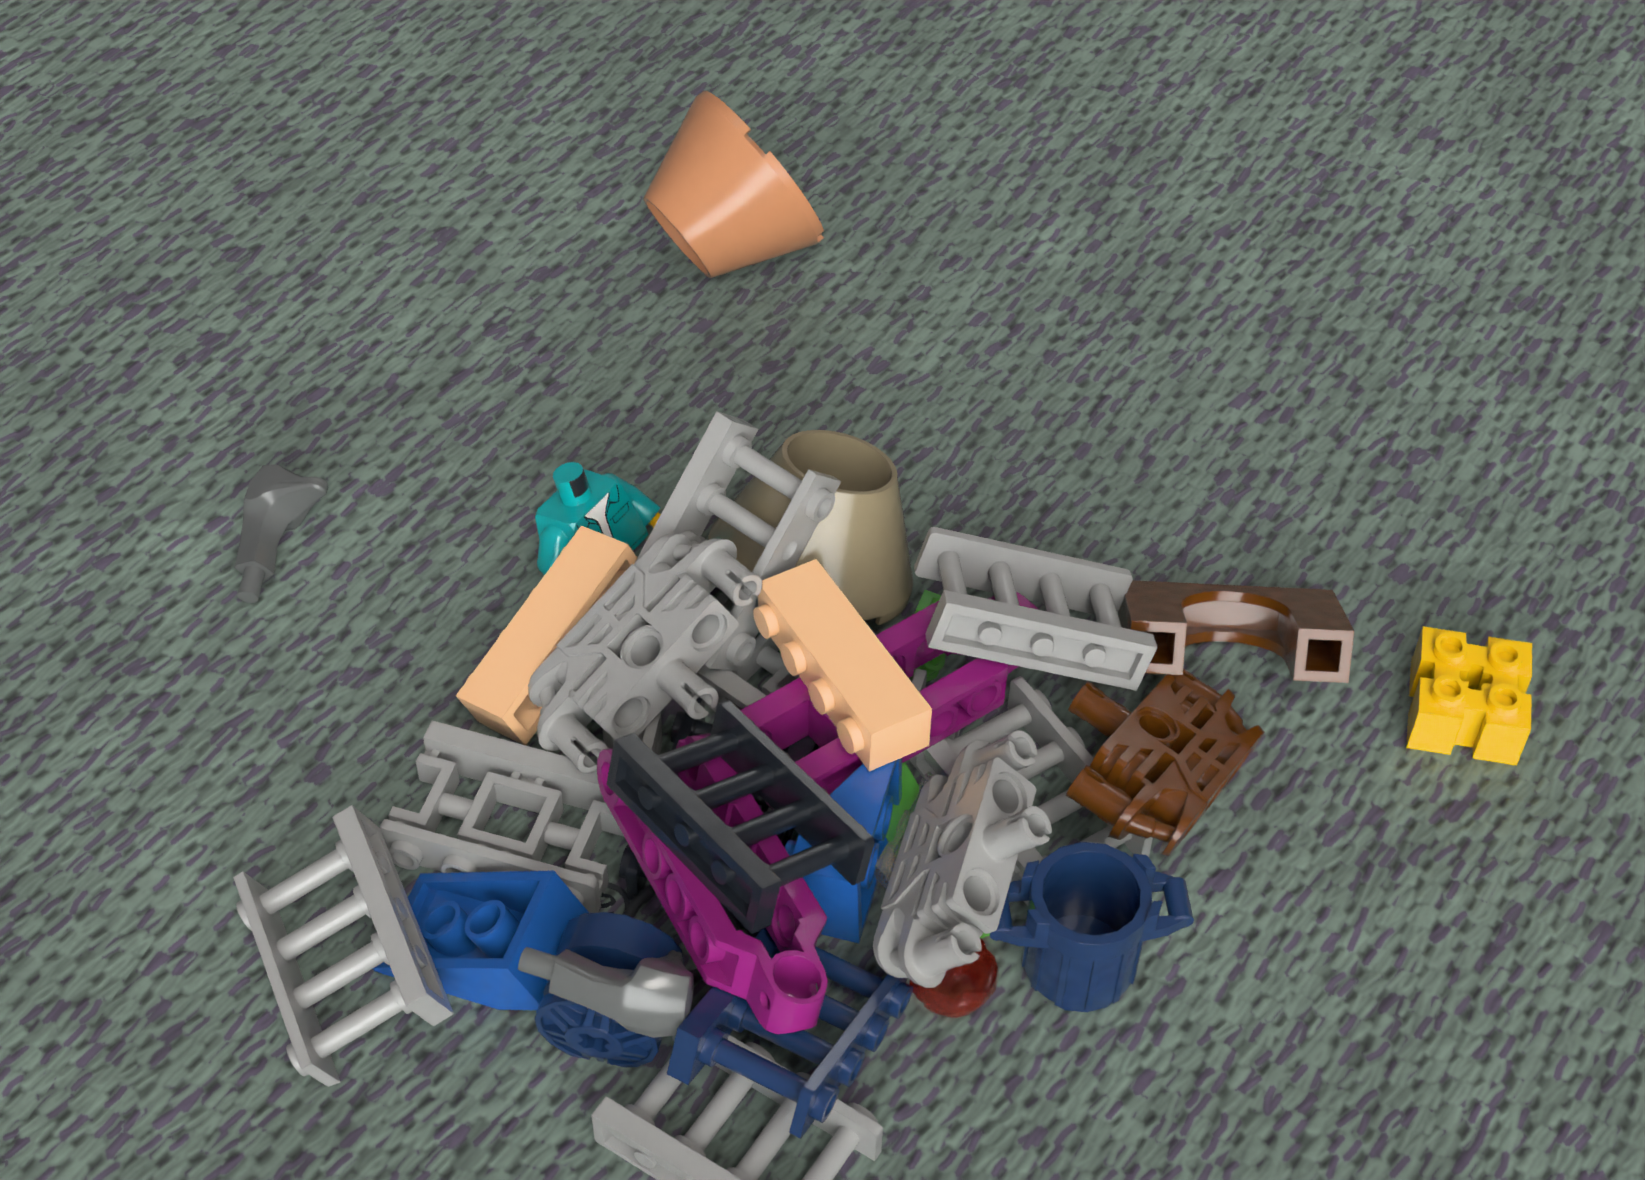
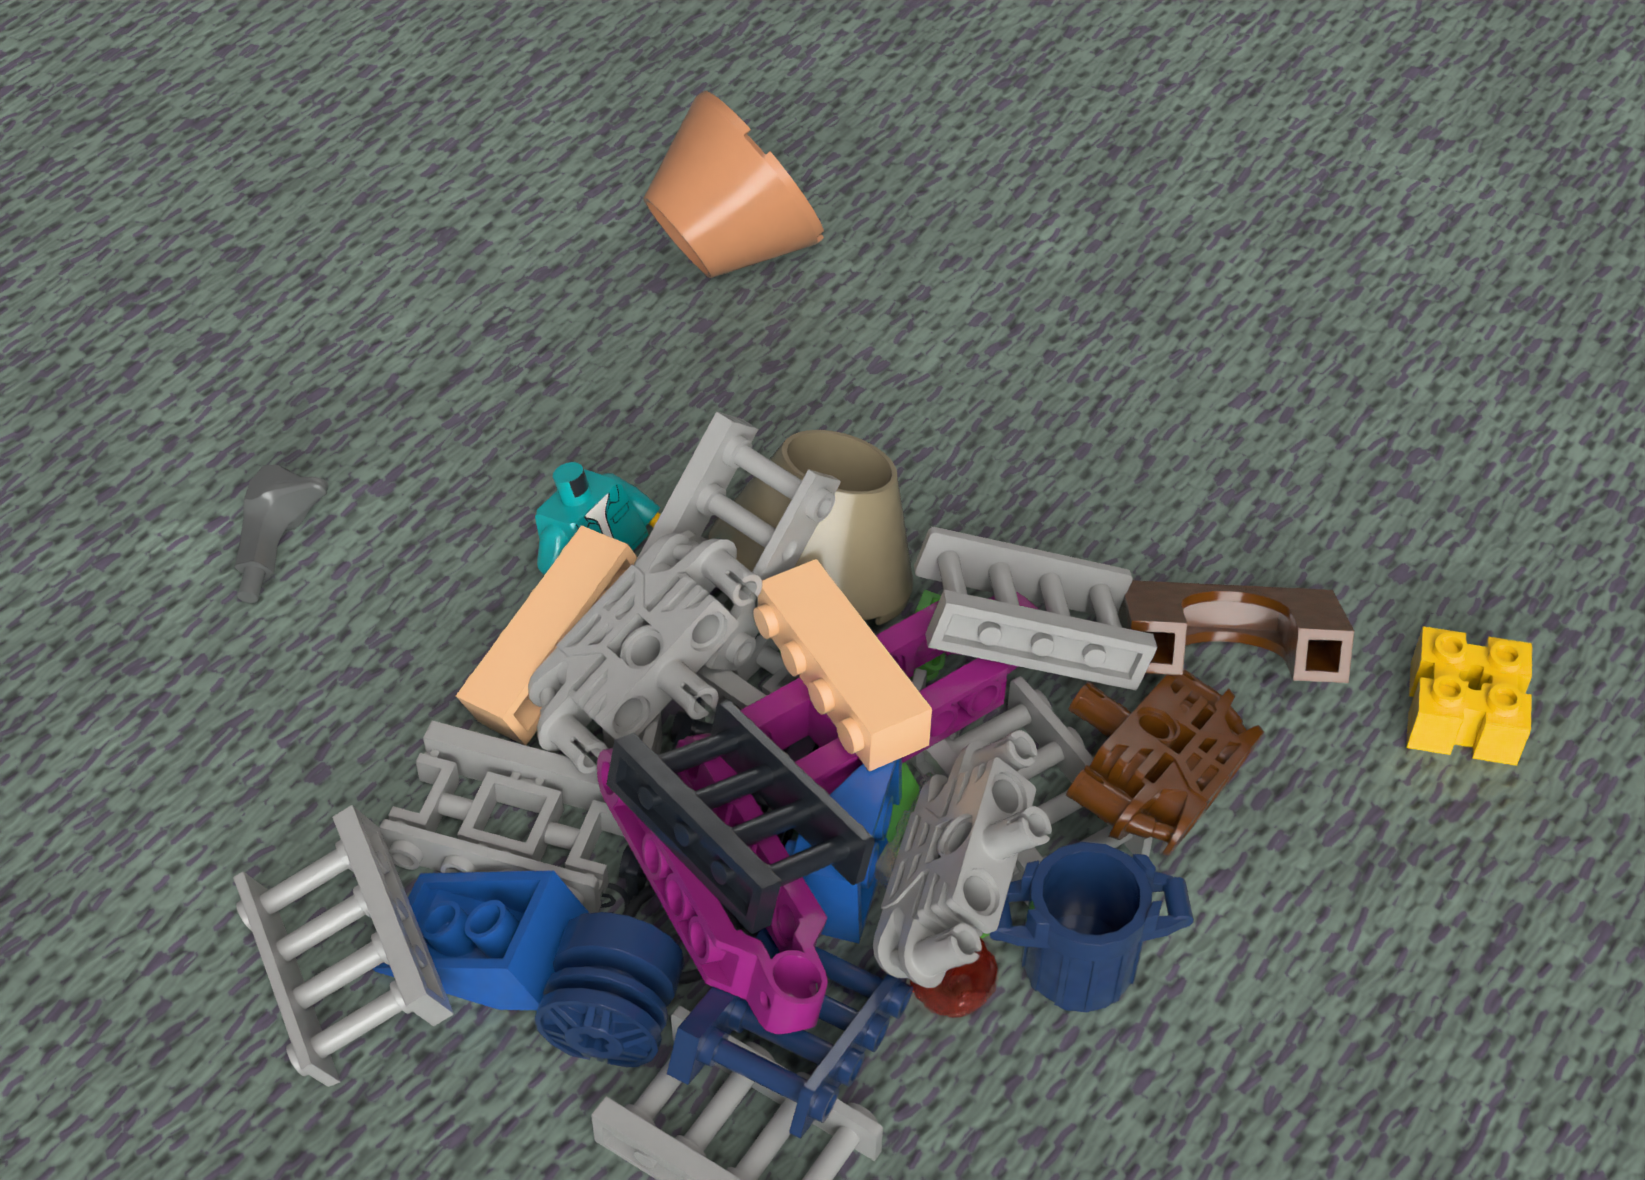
dark grey animal [518,947,694,1038] -> none

